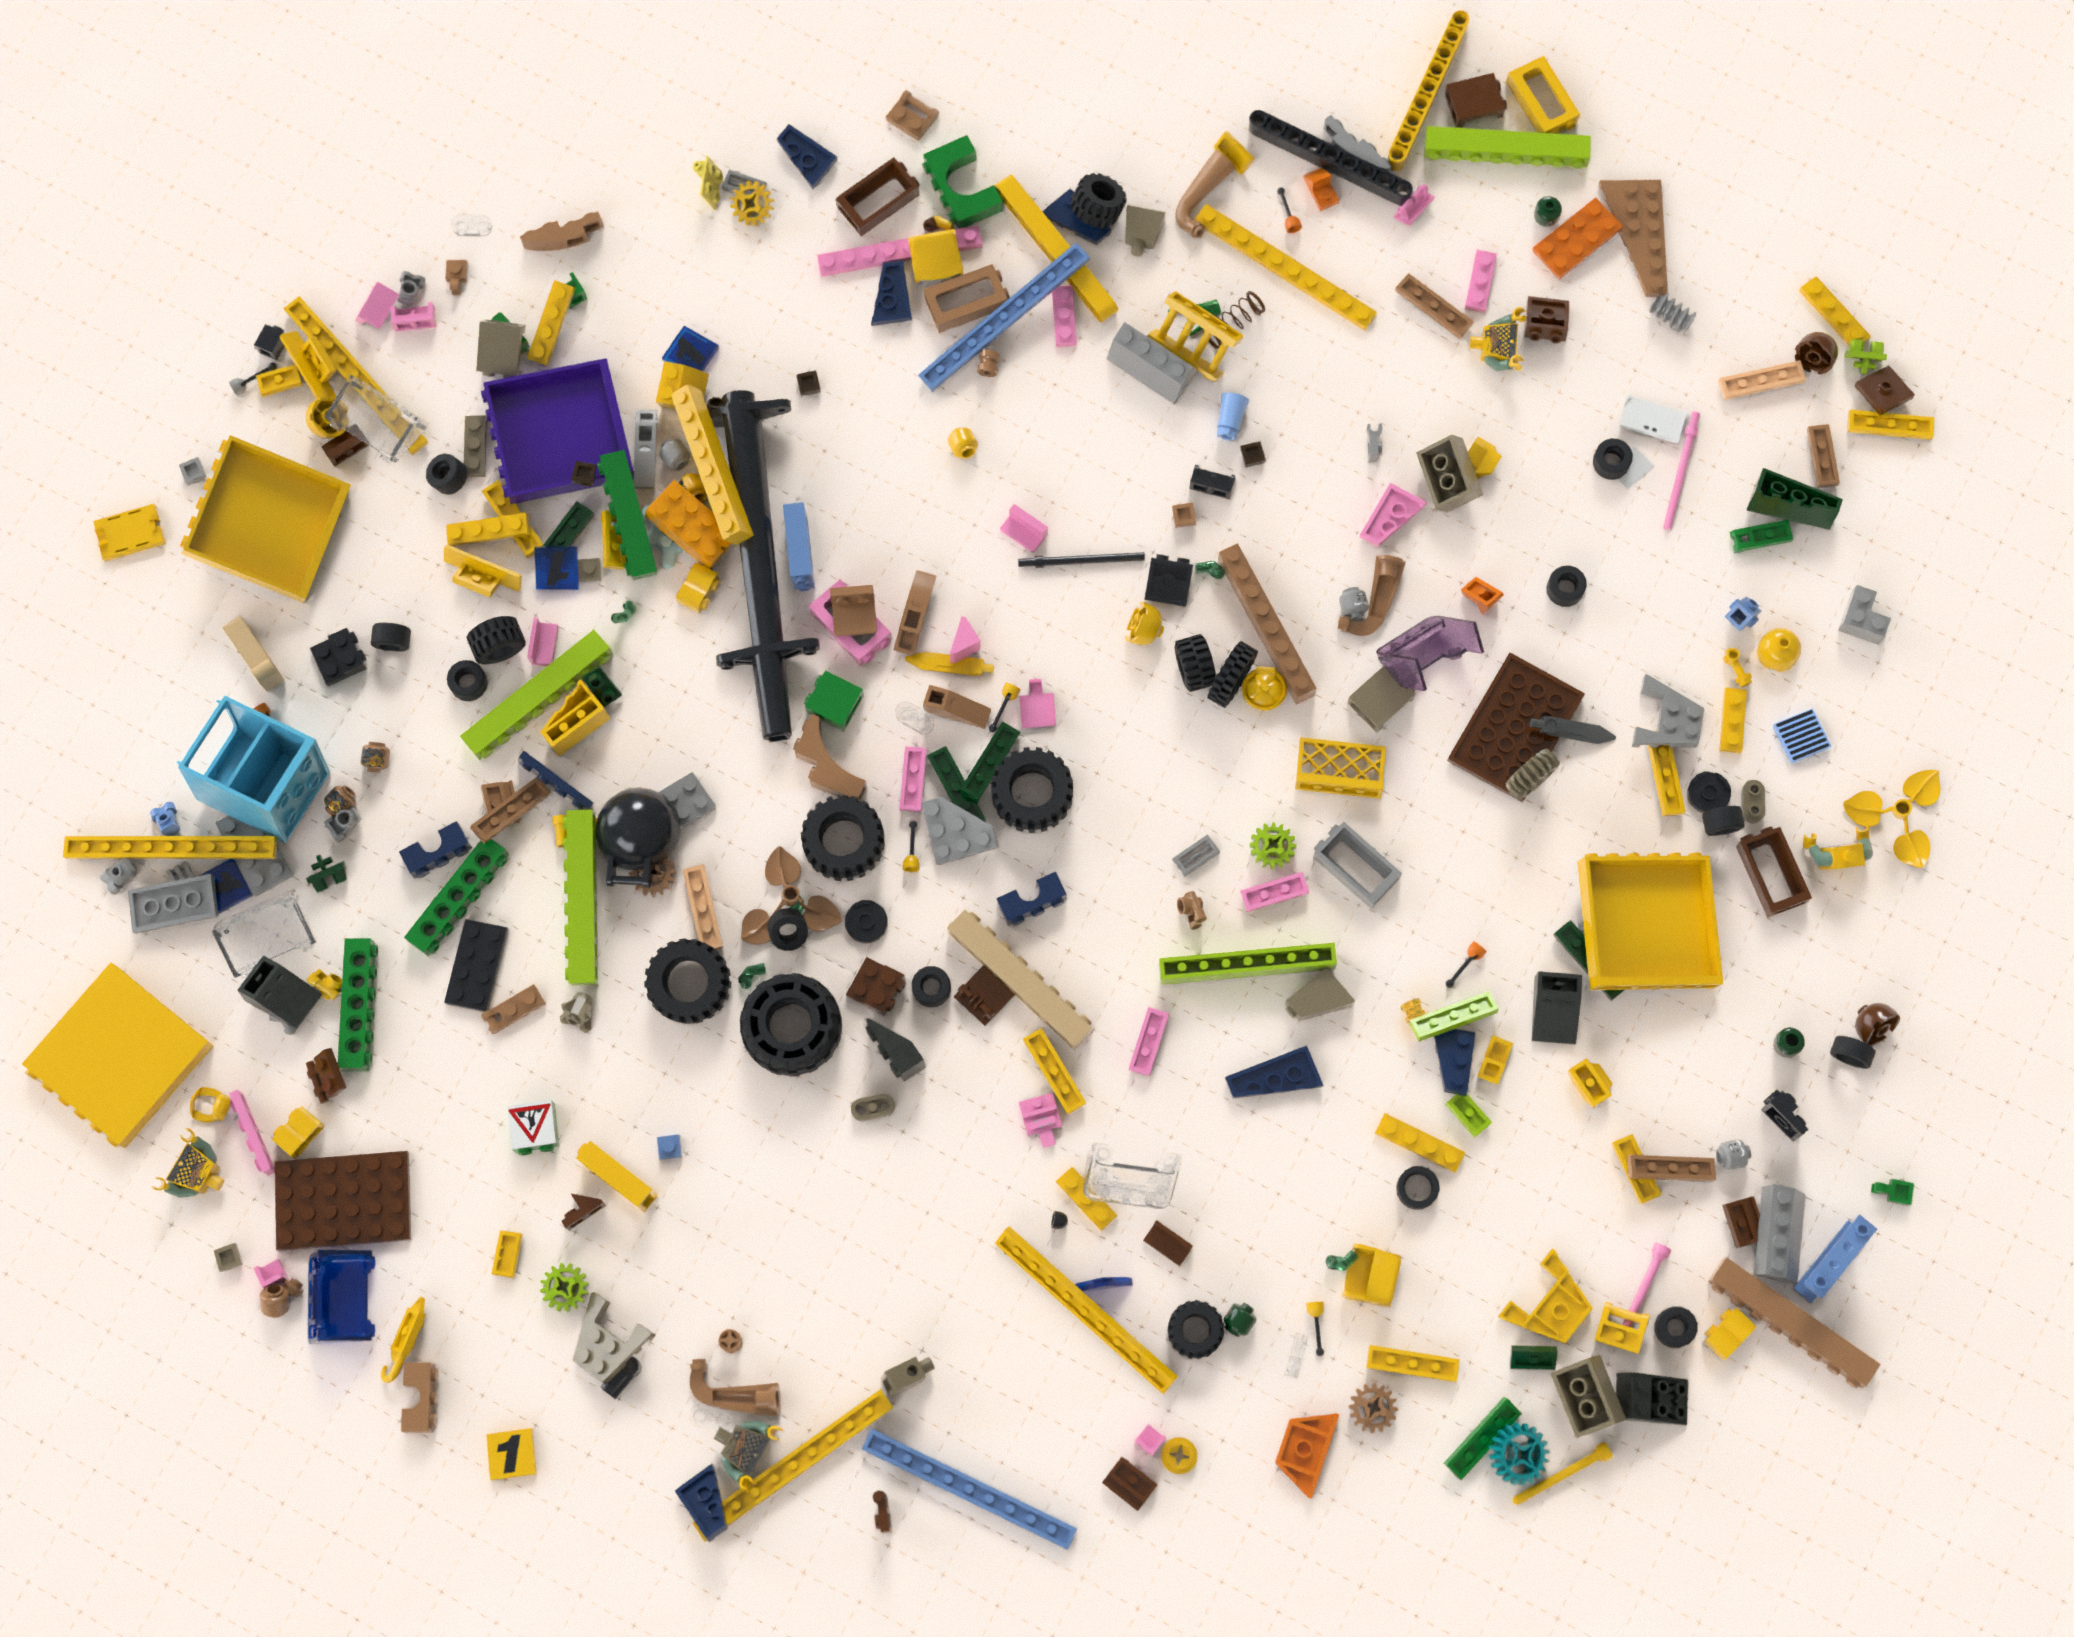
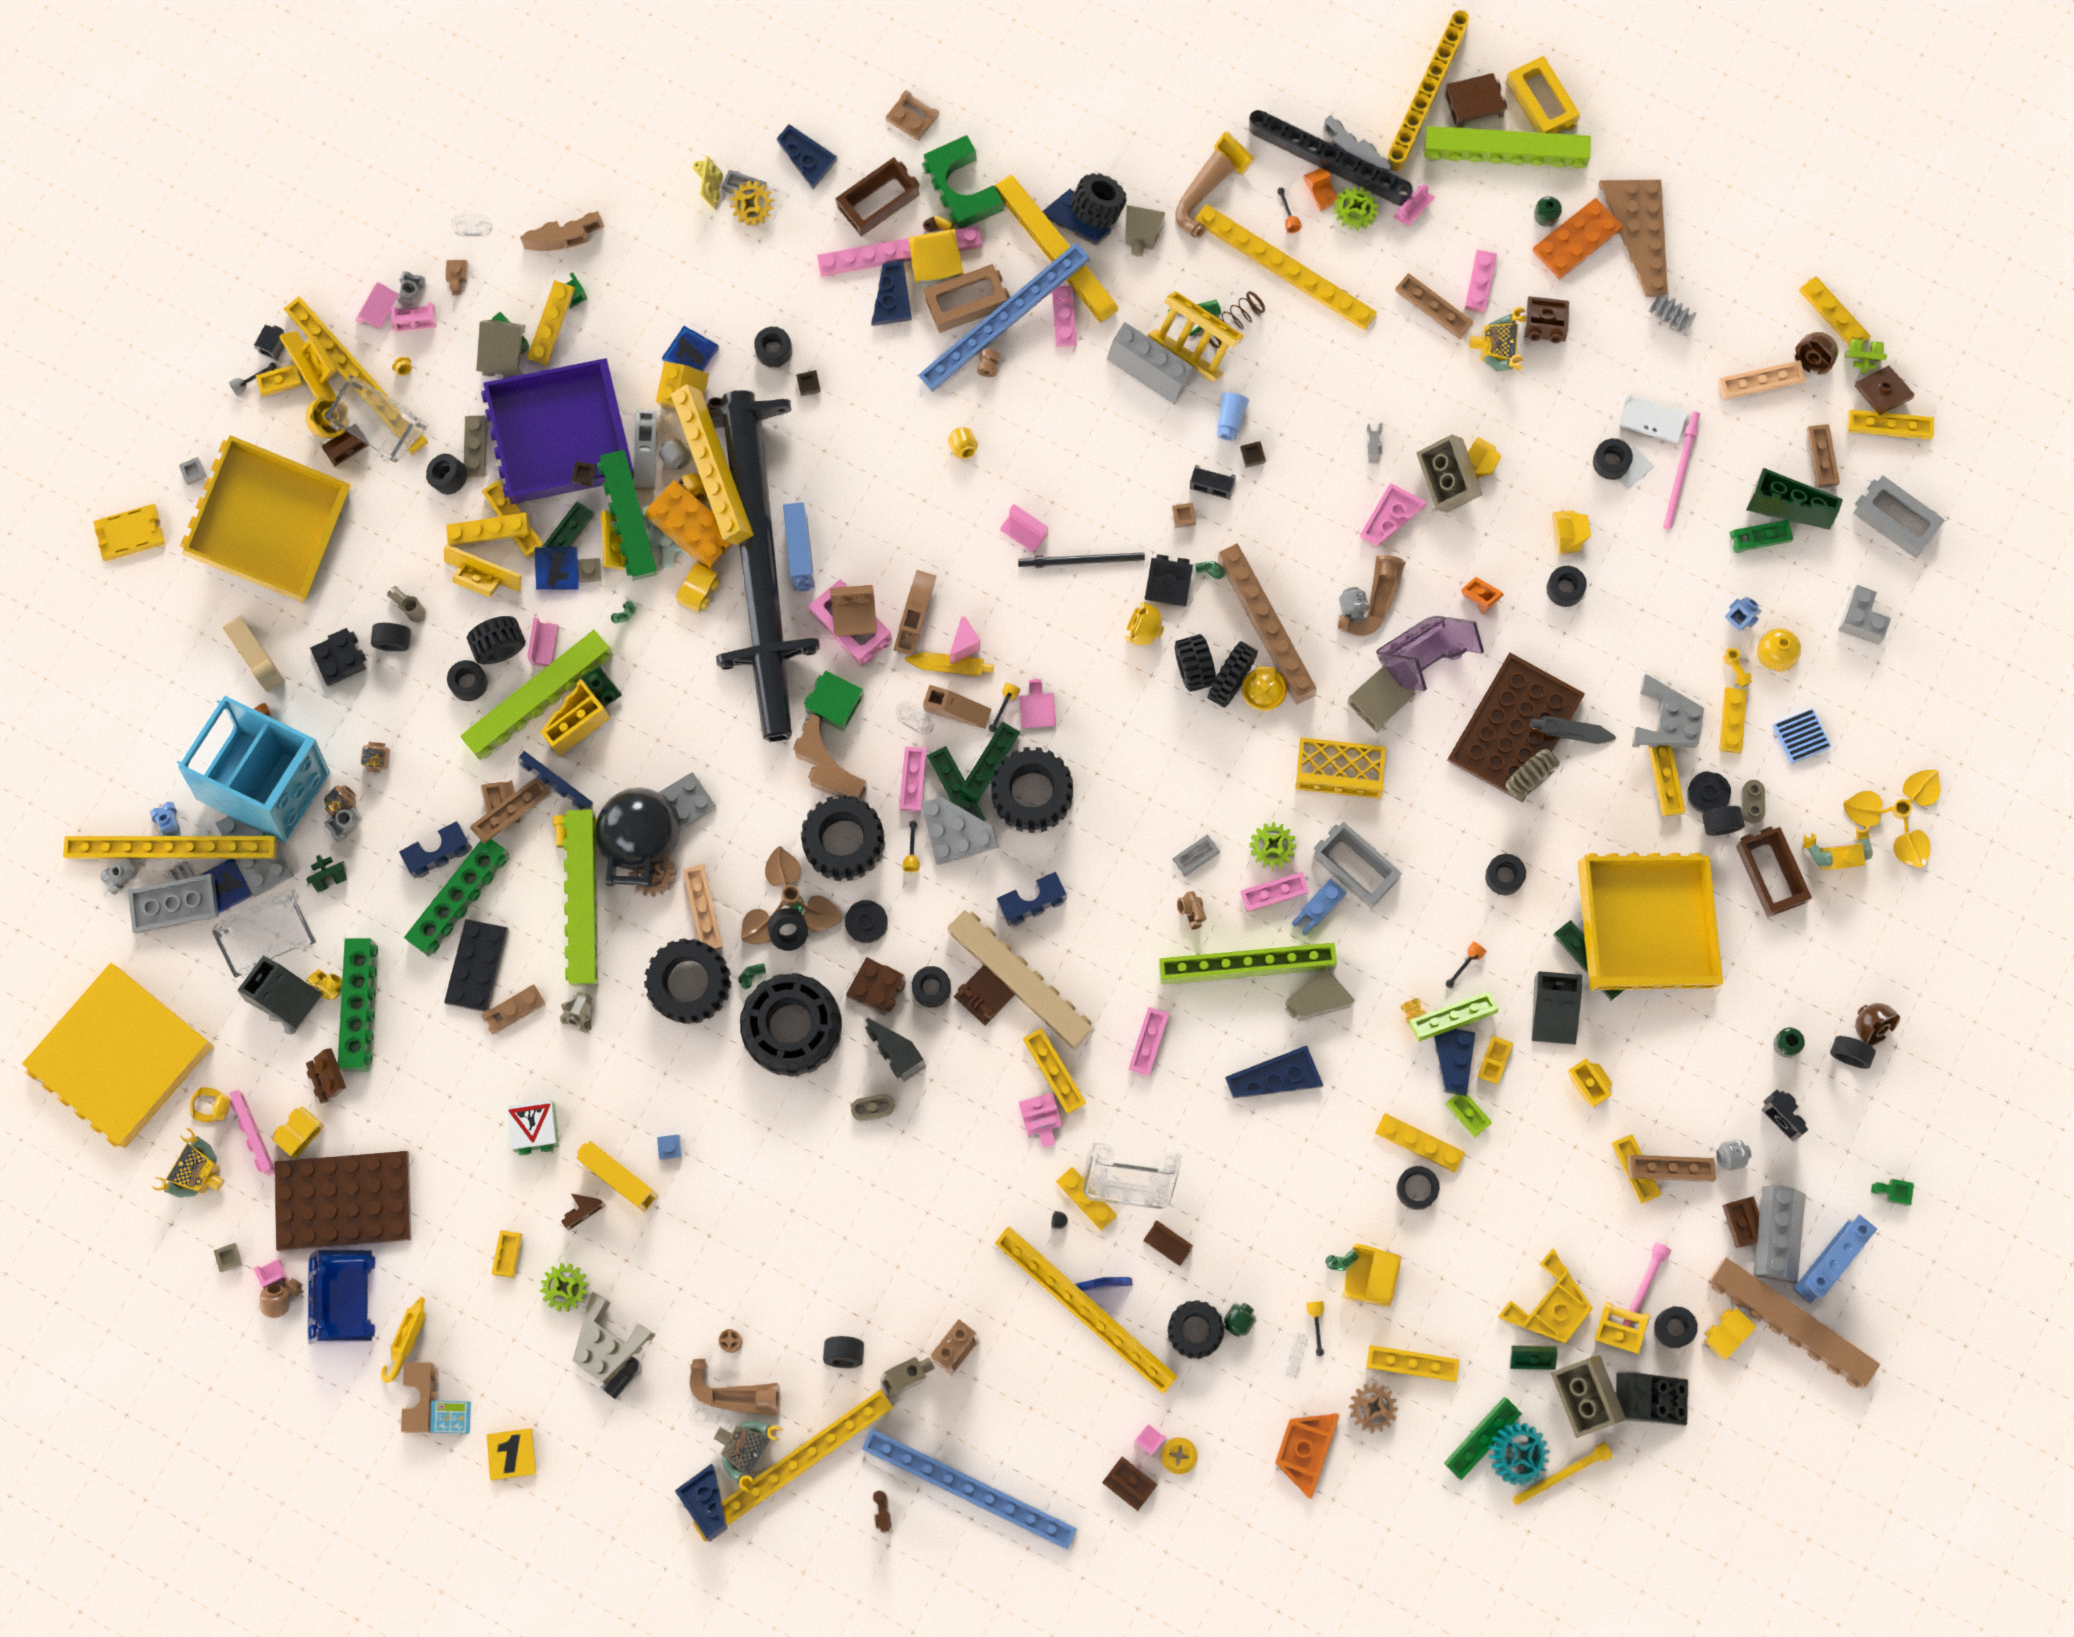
none -> dark tan pin [387,586,426,622]
none -> yellow plate [392,357,412,376]
none -> sticker [430,1401,471,1434]
none -> black tyre [754,326,792,367]
none -> black tyre [823,1336,864,1369]
none -> medium nougat piece [930,1319,979,1376]
none -> medium blue hinge [1291,878,1347,936]
none -> lime gear [1333,186,1379,231]
none -> black tyre [1485,853,1526,896]
none -> yellow slope [1552,510,1591,554]
none -> light grey piece [1853,475,1945,558]

